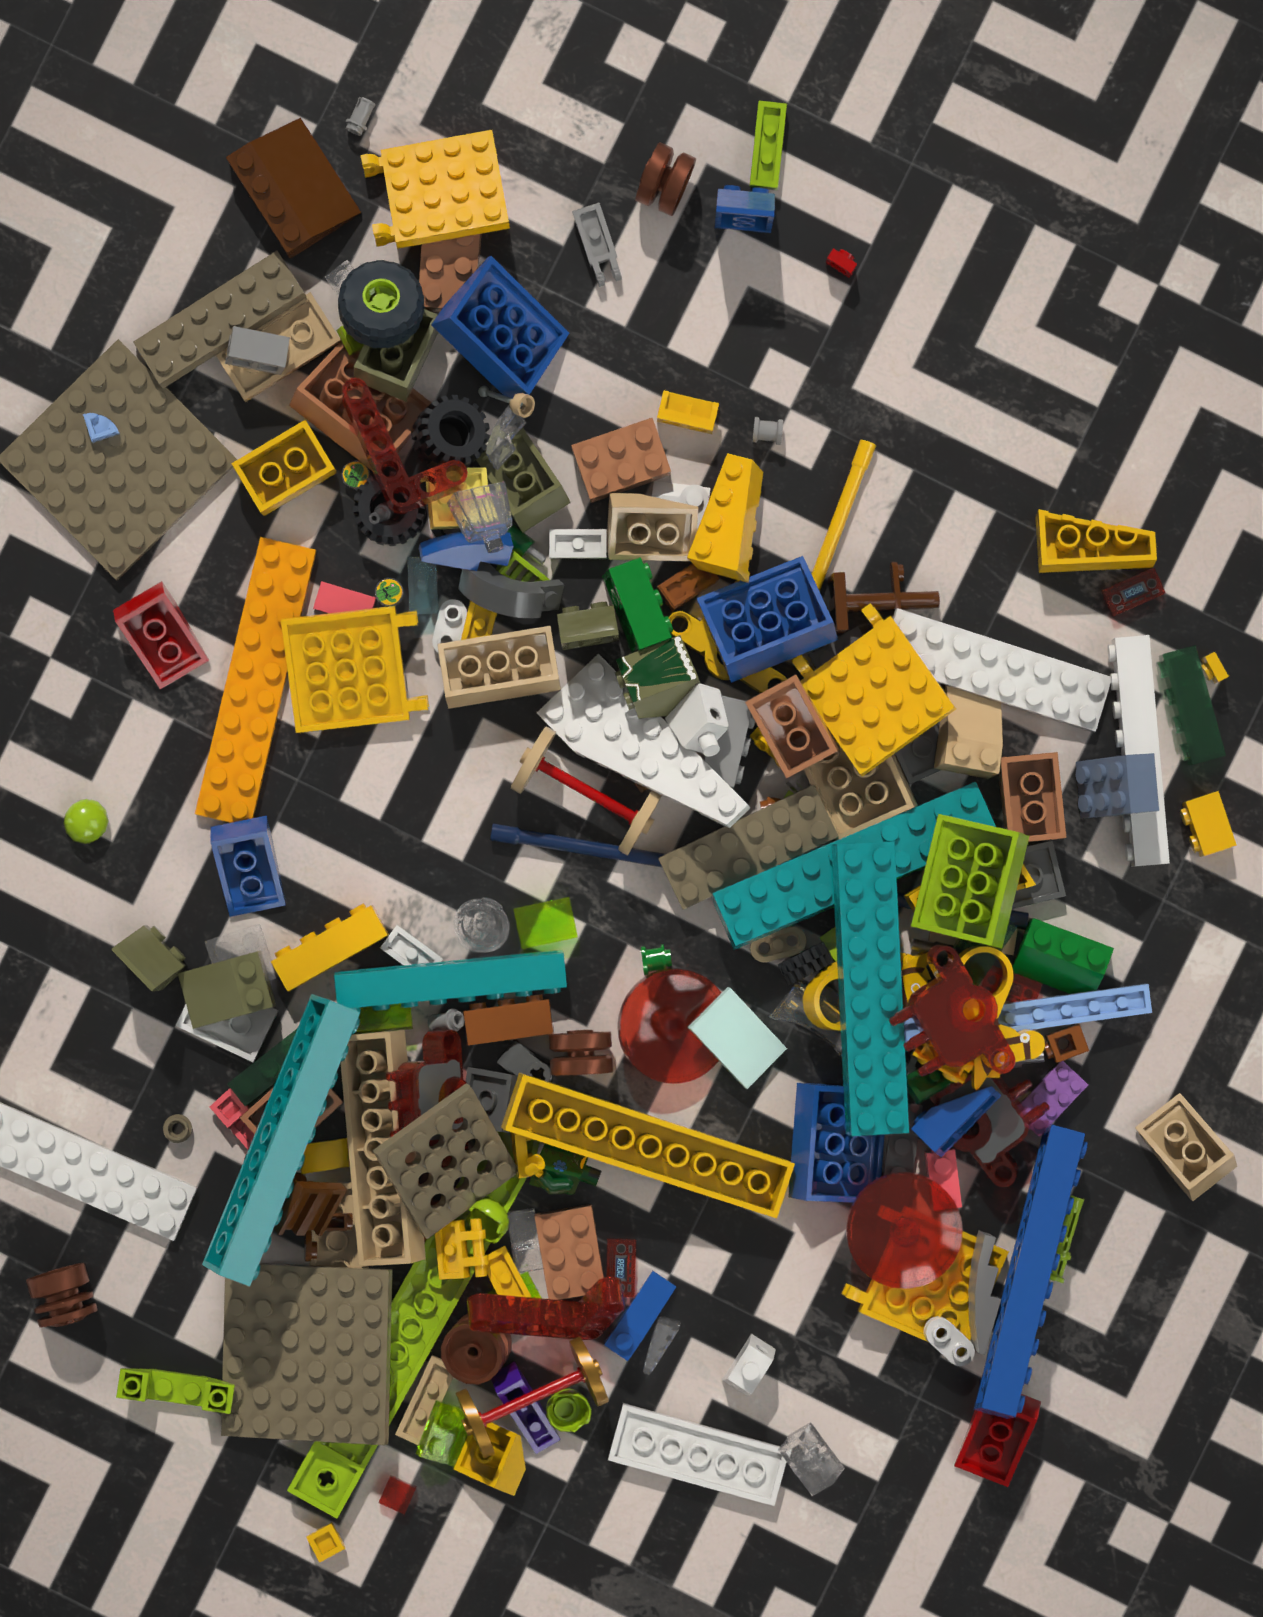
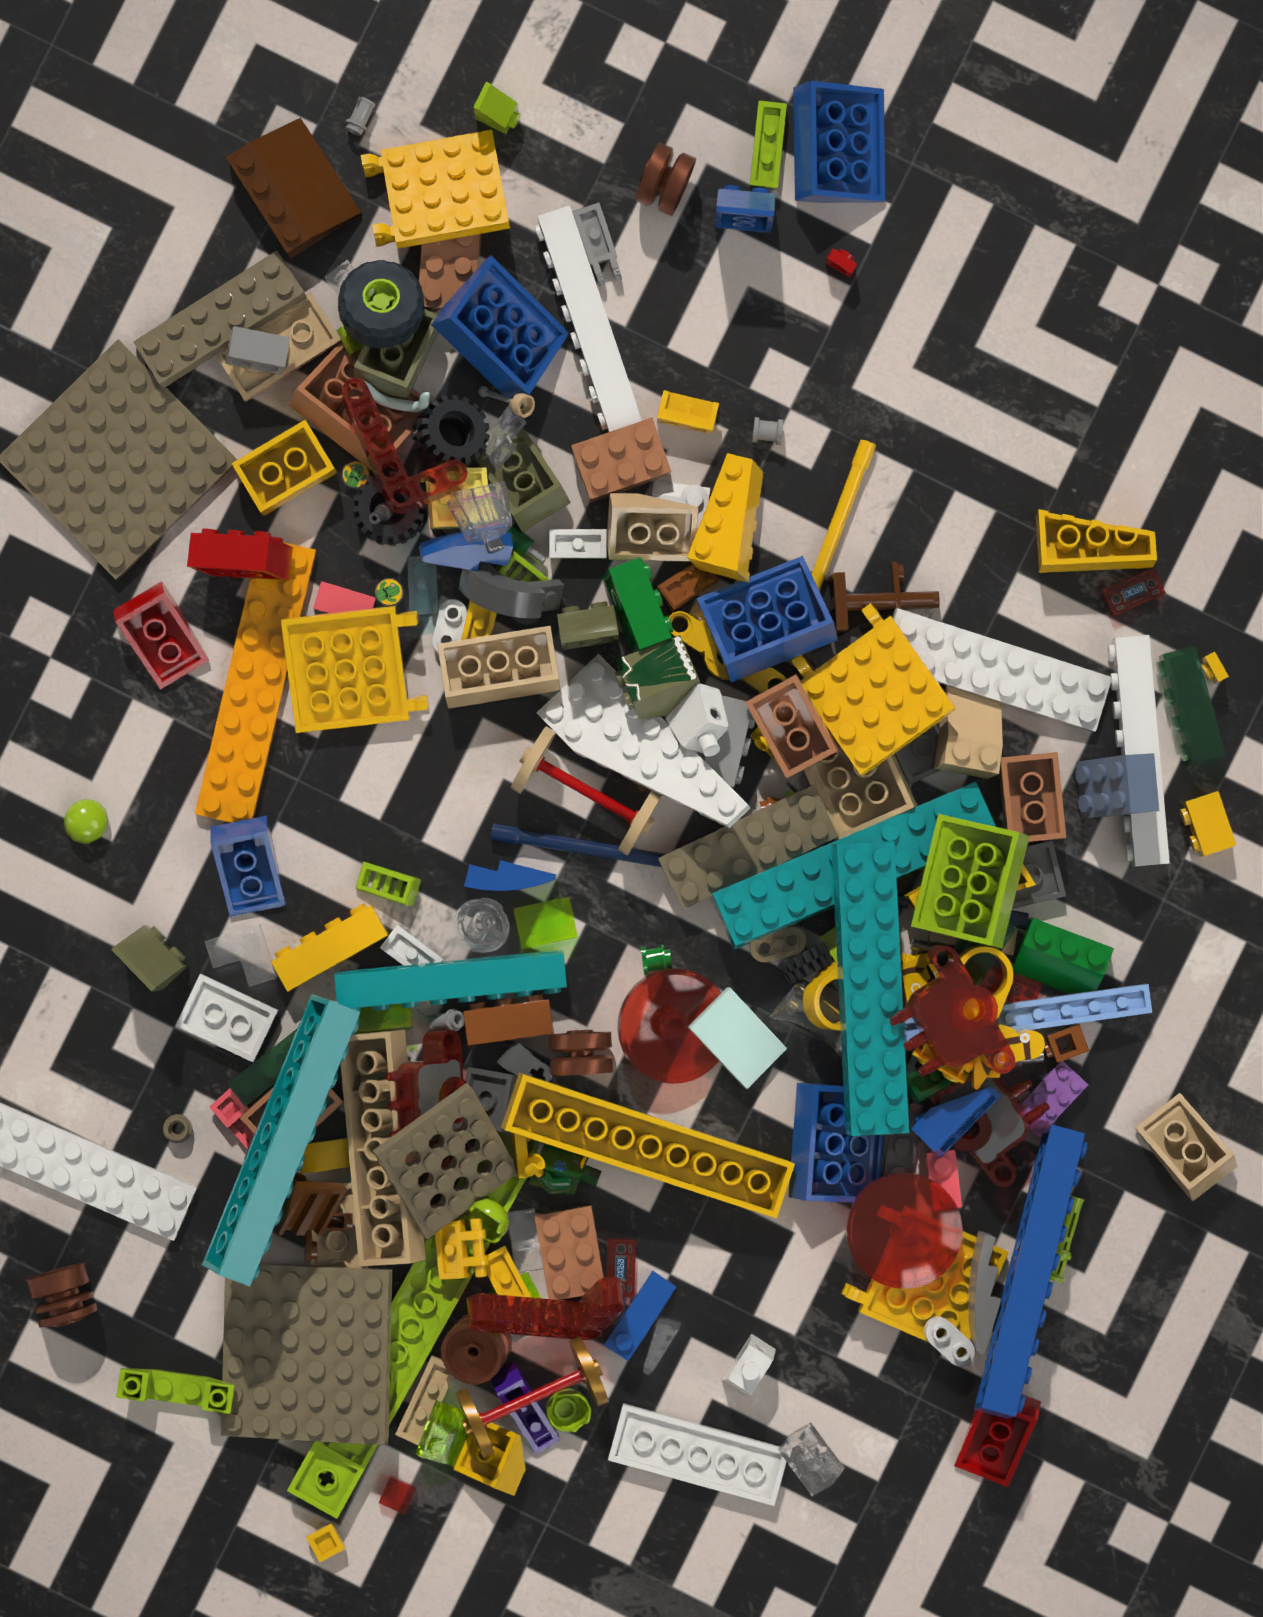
light blue tile [83,413,120,443] -> none
olive slope [178,951,276,1029] -> none
none -> red brick [187,528,293,581]
none -> lime slope [355,862,421,906]
none -> light aqua animal [357,379,430,413]
none -> blue slope [464,860,556,891]
none -> lime slope [473,82,521,134]
none -> white brick [534,205,642,432]
none -> blue slope [793,81,885,203]

